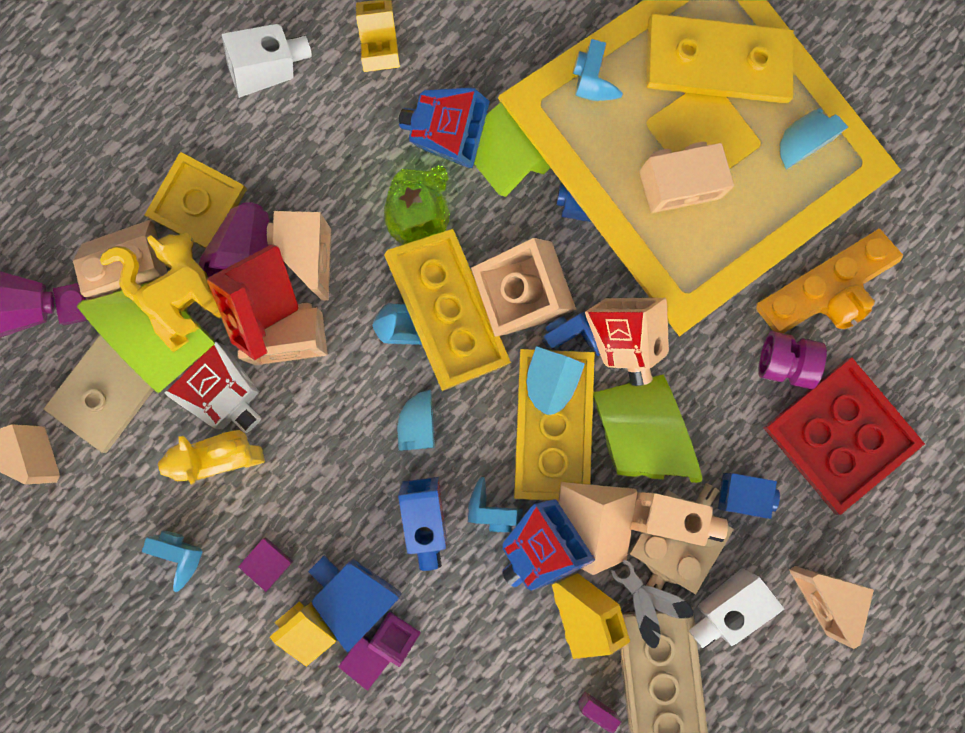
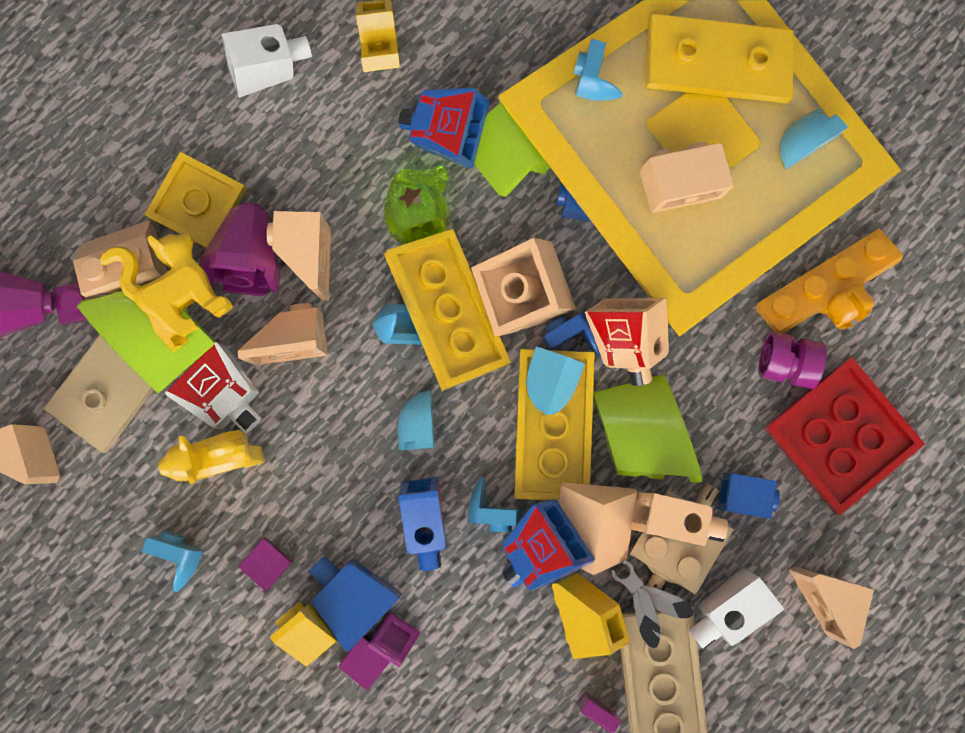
red bracket [207,244,299,361] -> none

